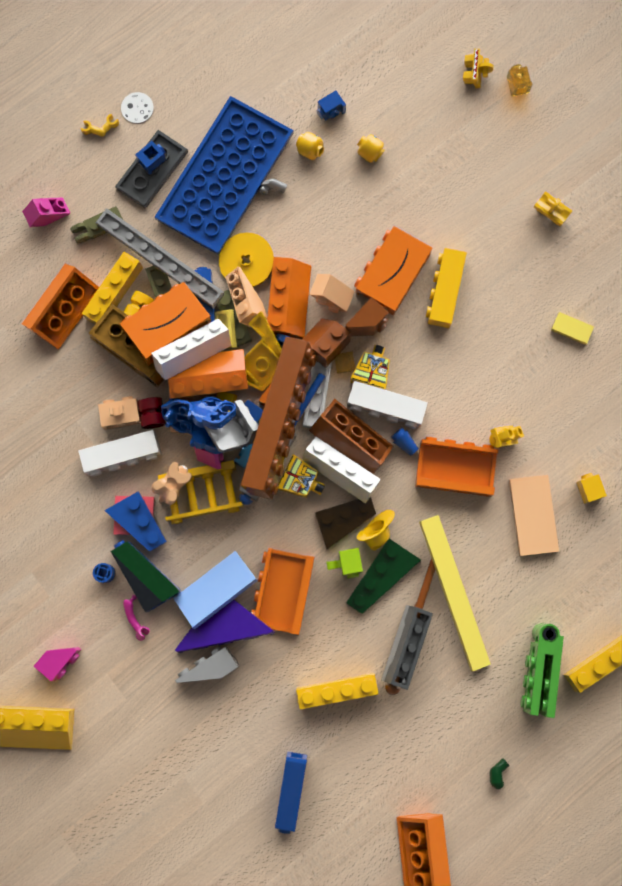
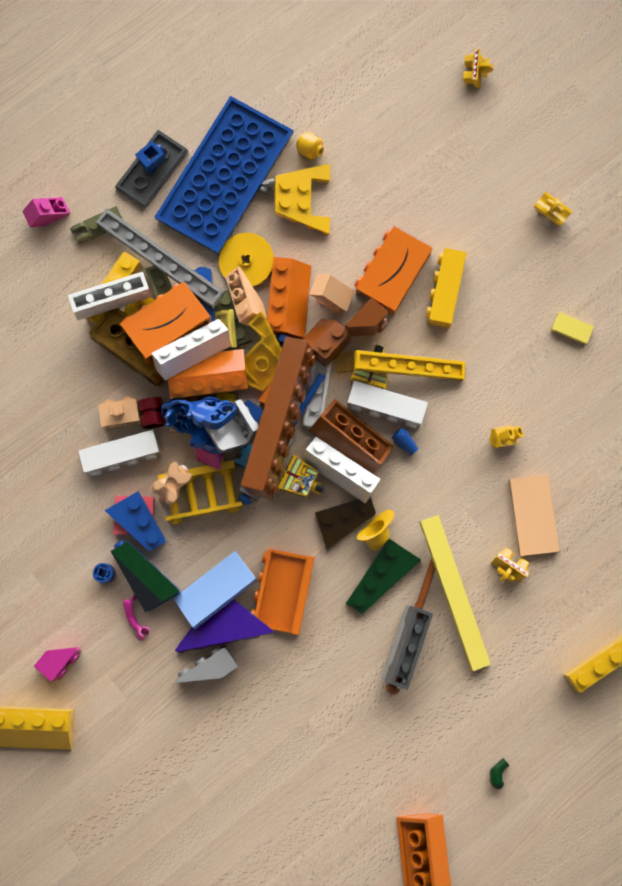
orange slope [22,263,99,350] -> none
yellow arm [80,114,119,137] -> none
white sticker [121,92,154,123] -> none
blue slope [275,752,307,834] -> none
yellow brick [296,673,379,710] -> none
blue brick [316,90,346,121] -> none
lime brick [326,548,363,579] -> none
yellow head [357,134,385,163] -> none
orange panel [415,437,499,497] -> none
clear yellow brick [507,64,533,96] -> none
bright green hinge [521,623,564,718] -> none
yellow brick [576,473,607,504] -> none
none -> white brick [68,272,151,321]
none -> yellow wing [274,164,330,236]
none -> yellow tile [354,350,465,381]
none -> yellow hips [491,548,529,583]

